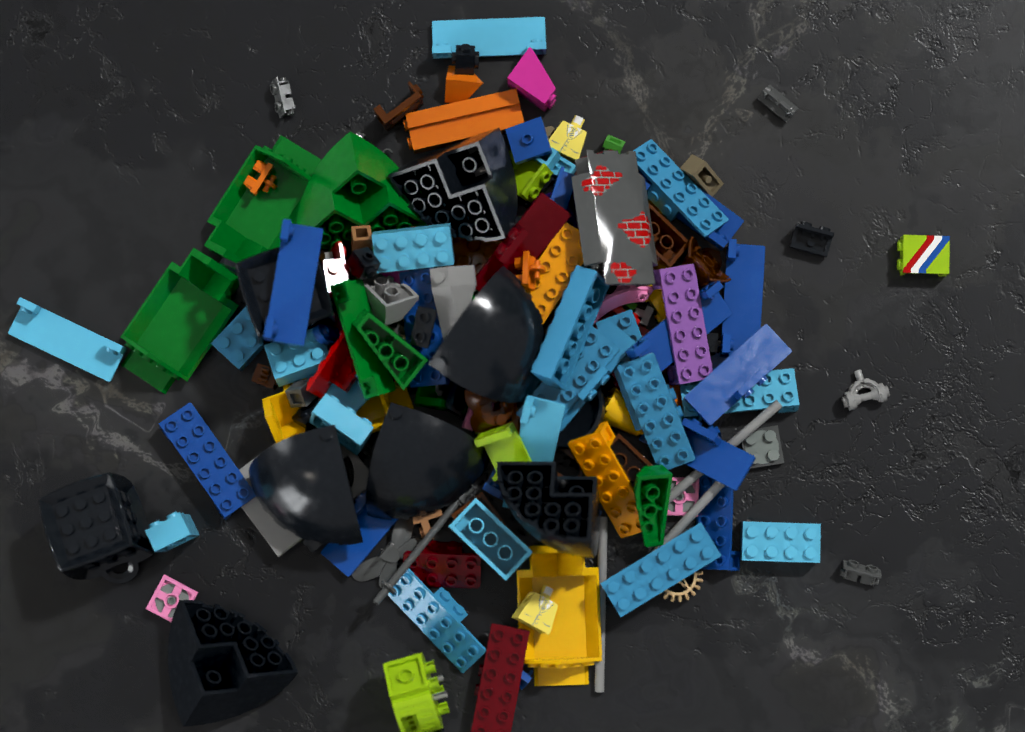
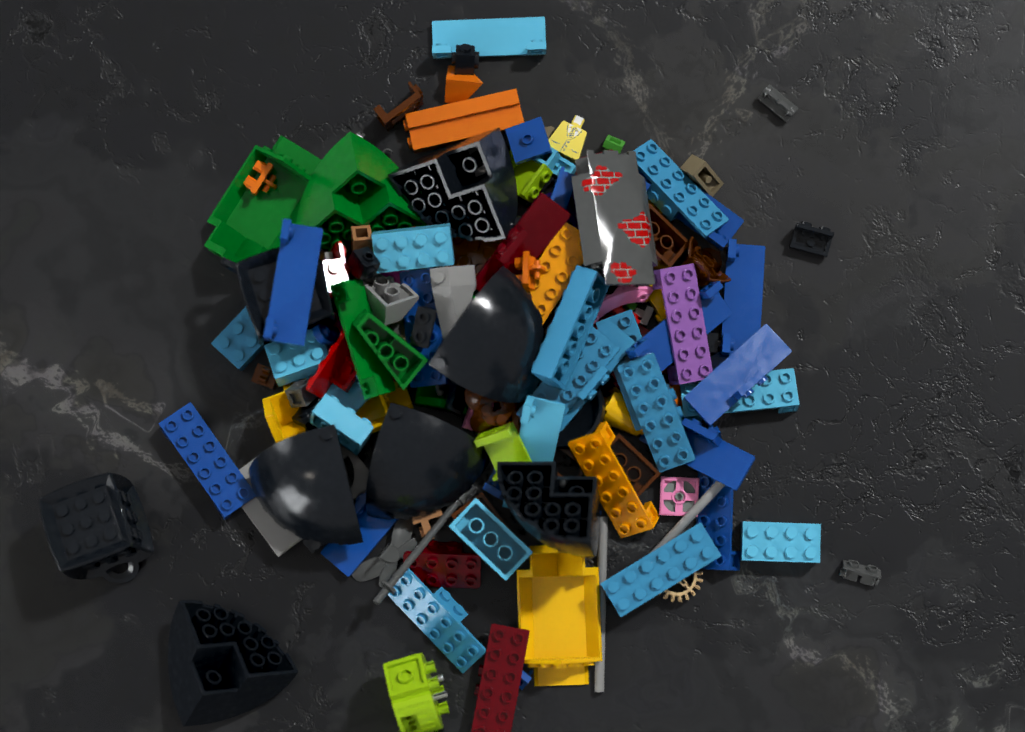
medium azure bracket [8,297,127,382] -> none
green panel [120,248,240,394] -> none
medium azure brick [145,512,200,552] -> none
bright pink piece [146,574,199,622] -> none
dark grey hinge [270,77,296,119] -> none
dark pink slope [507,47,557,112] -> none
light yellow torso [512,585,558,635] -> none
green wedge [634,465,673,547] -> none
light grey piece [669,400,782,504] -> none
light grey piece [741,425,784,469] -> none
light grey piece [842,370,890,411] -> none
panel [897,235,950,277] -> none

